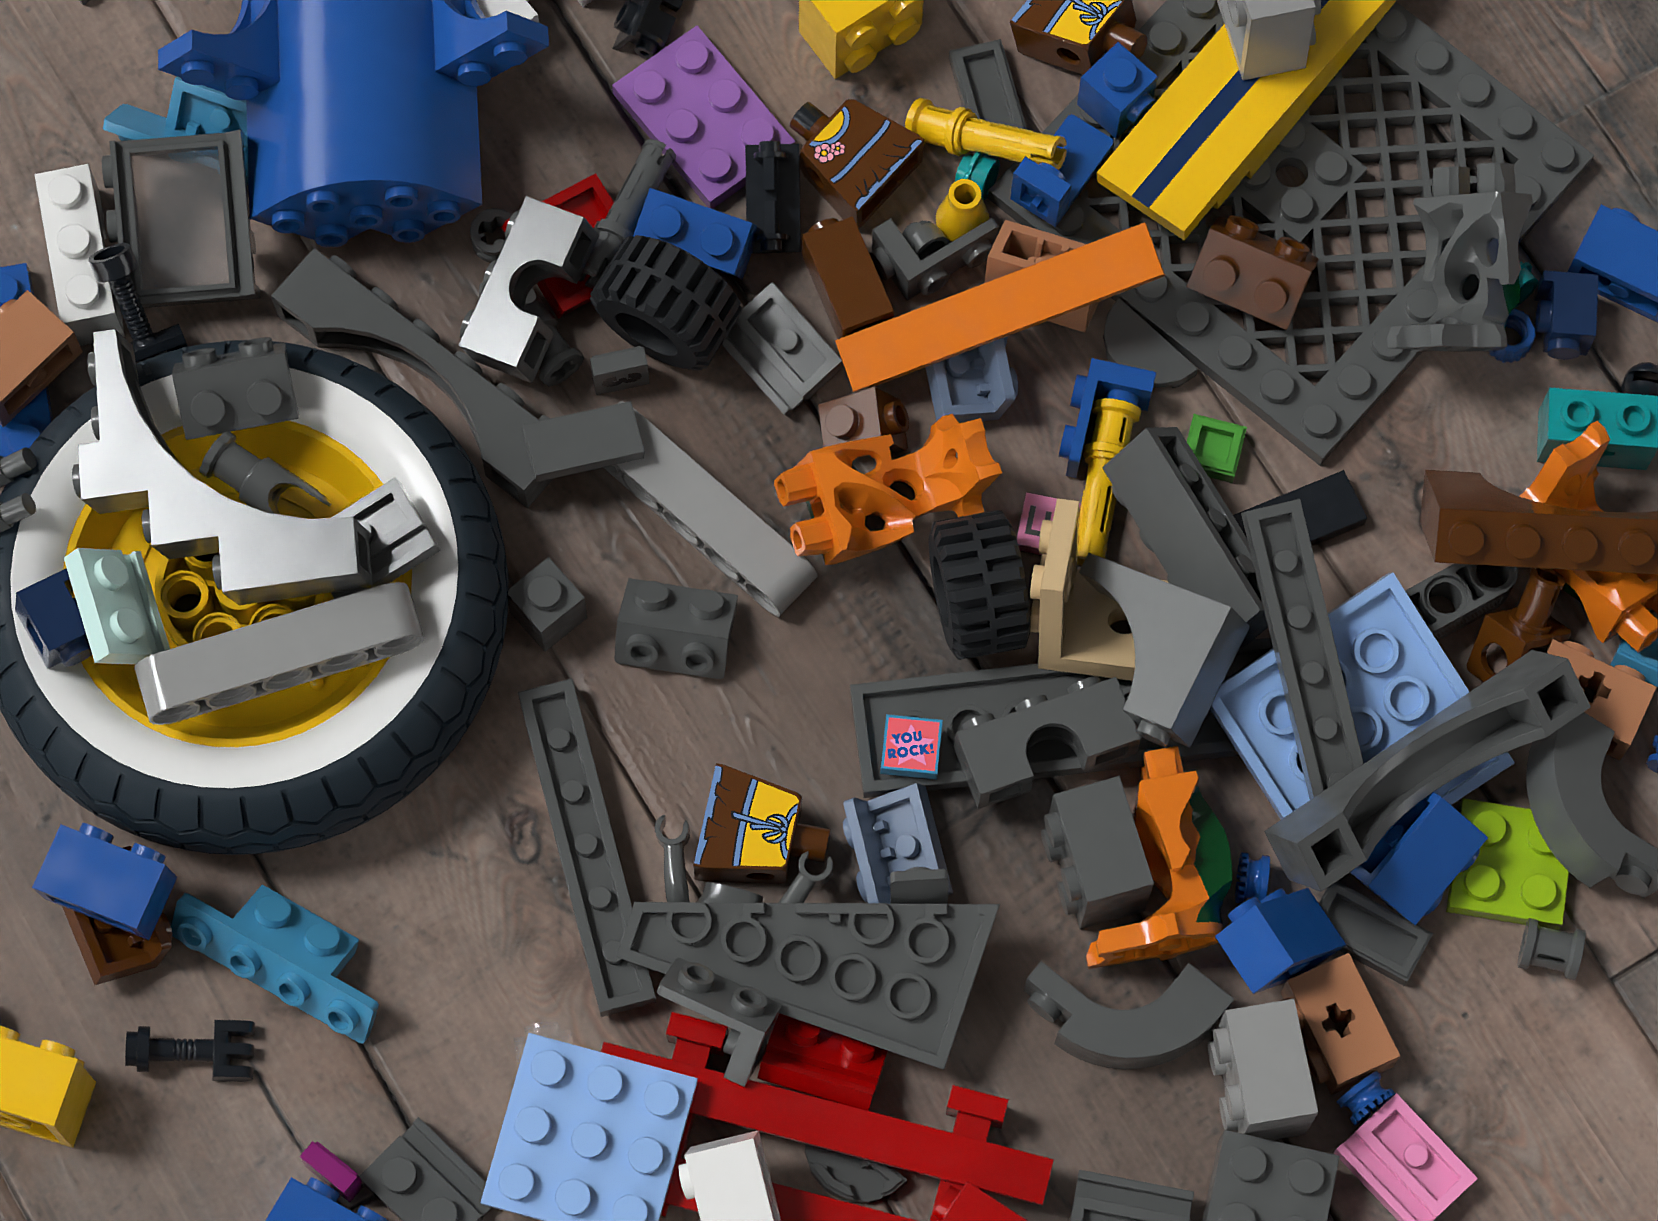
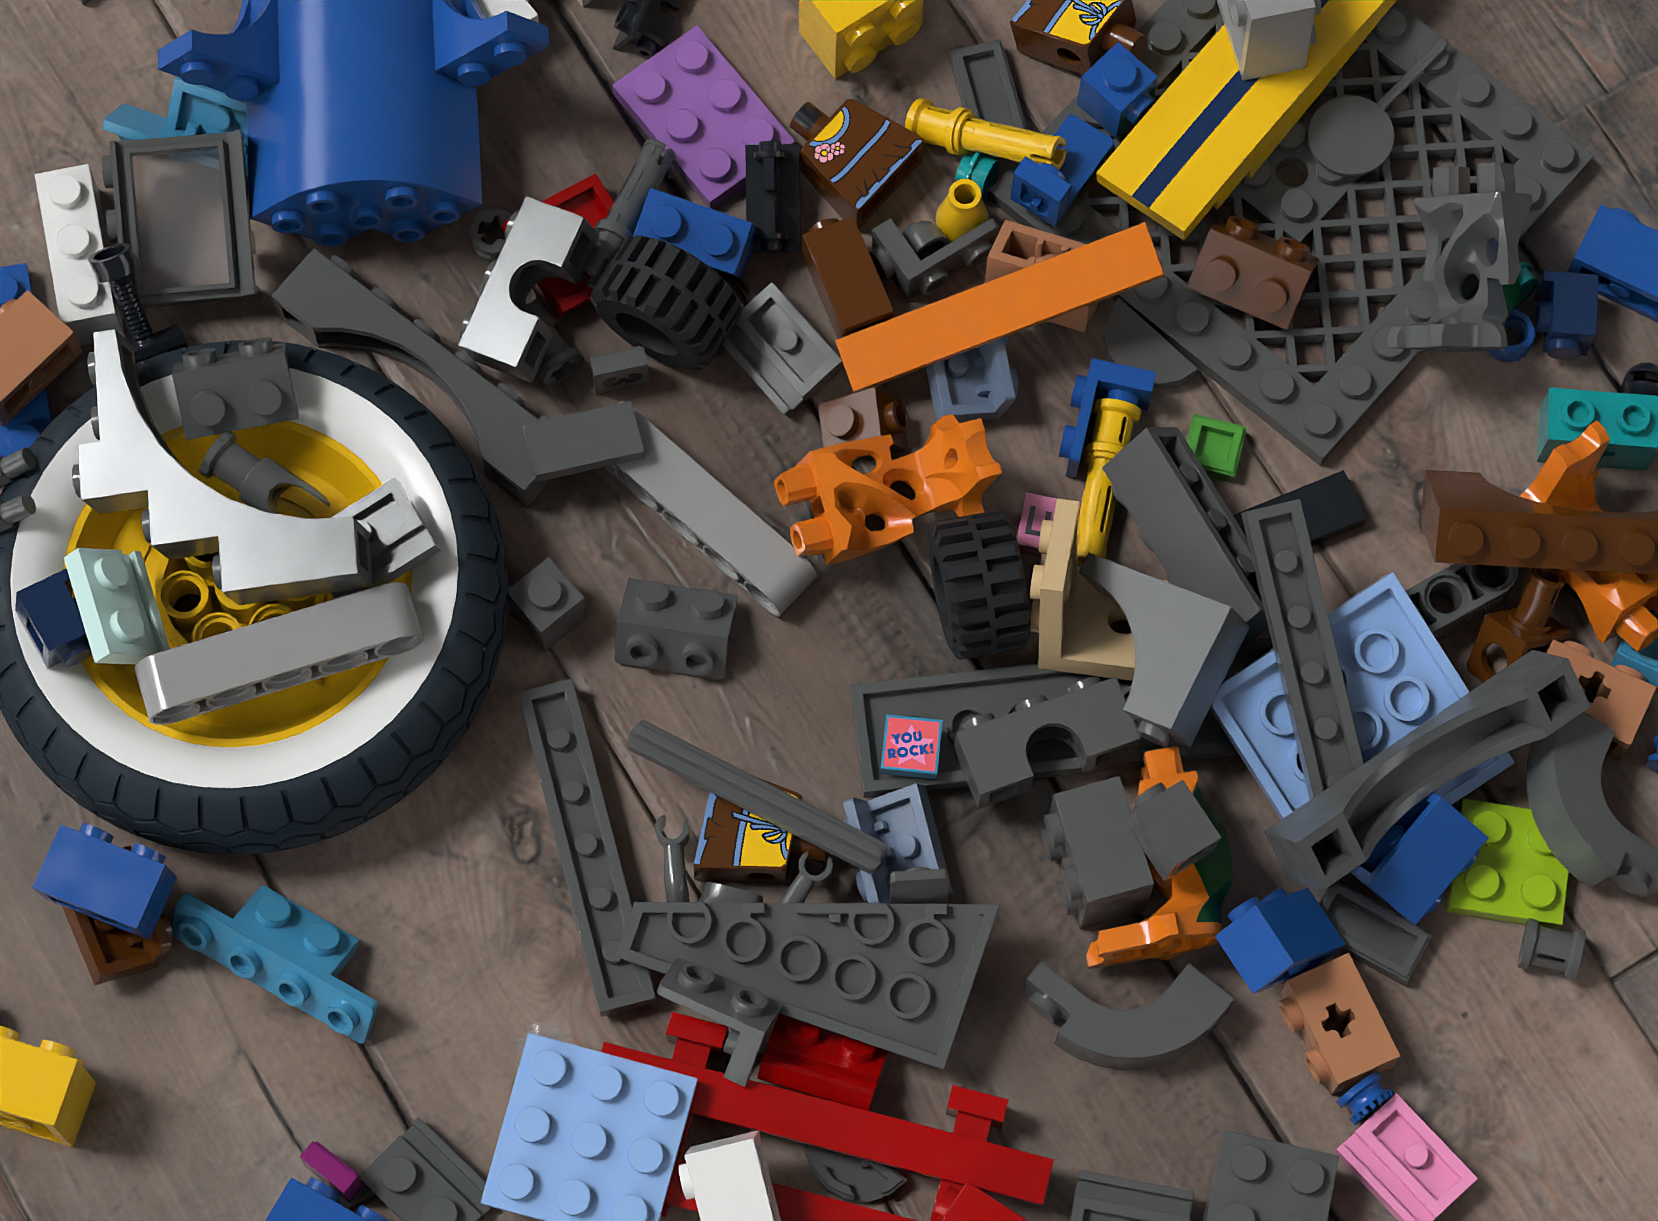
black hinge [125,1020,255,1082] -> none
light grey brick [1208,999,1318,1140] -> none
blue bush [1235,852,1270,904] -> none
none -> dark grey axle [627,721,888,874]
none -> dark grey brick [1126,780,1222,882]
none -> dark grey piece [1307,38,1449,177]

